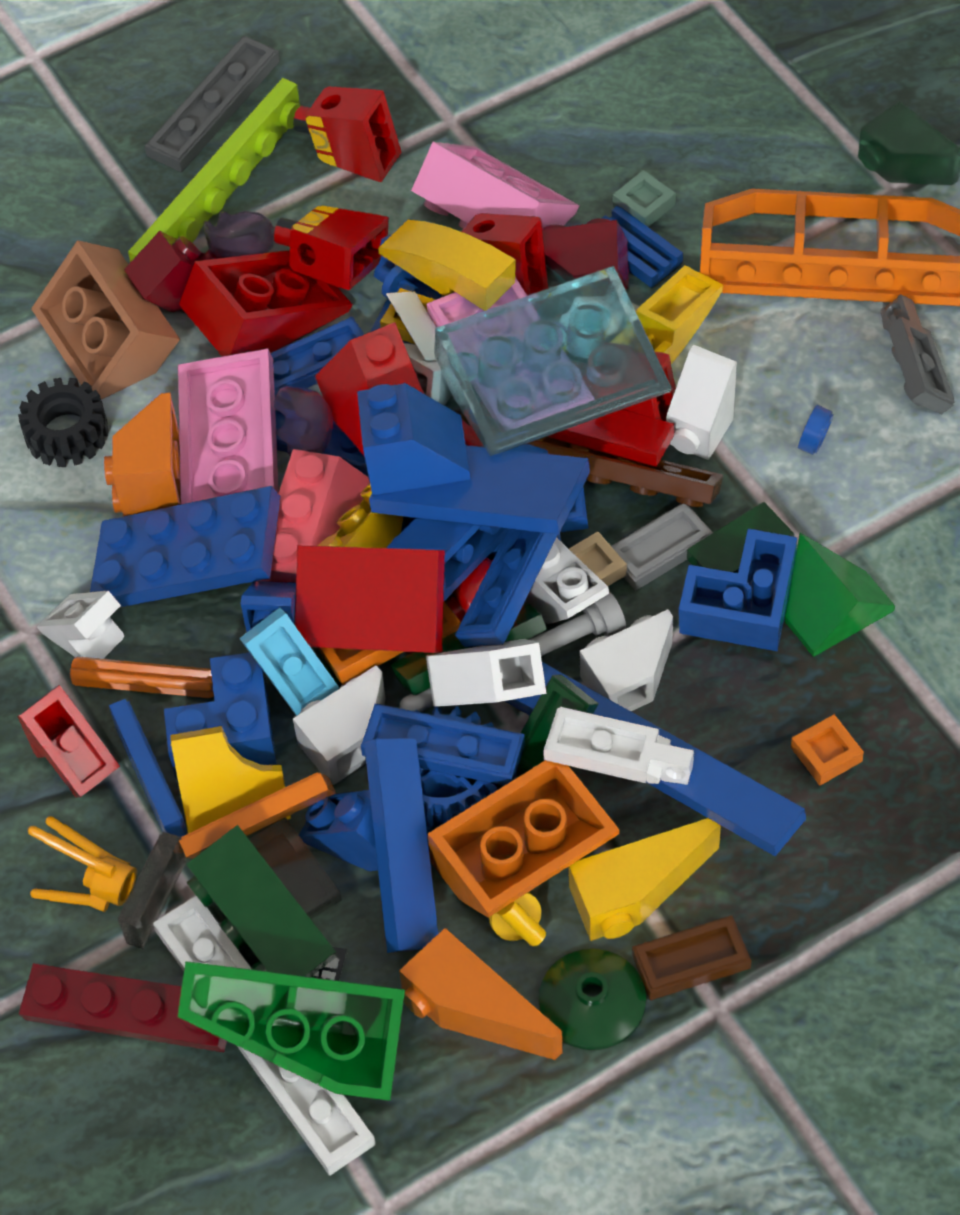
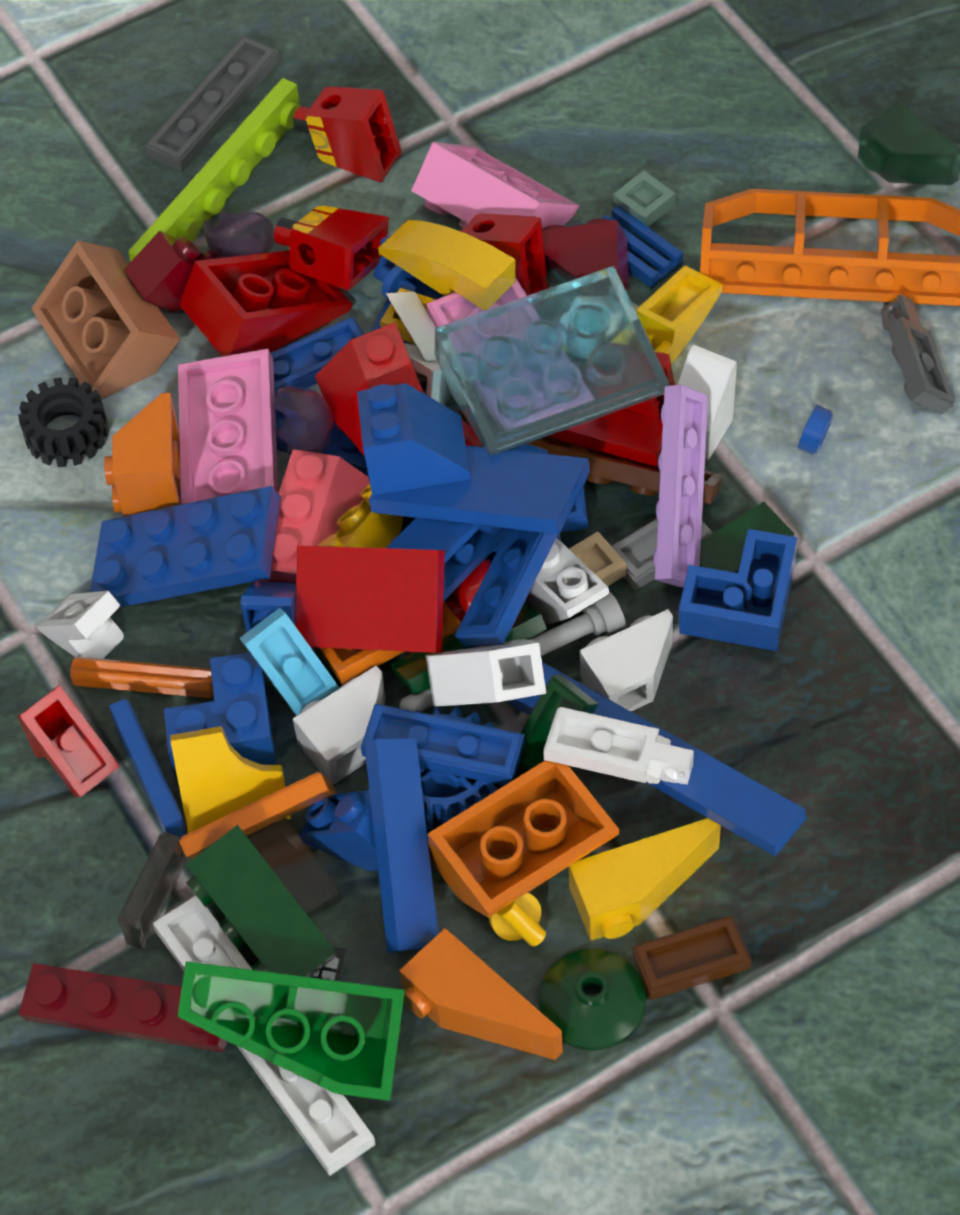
light orange plant [28,816,137,913] -> none
green slope [785,532,895,657] -> none
orange plate [791,714,864,785] -> none
none -> lavender plate [653,385,708,588]

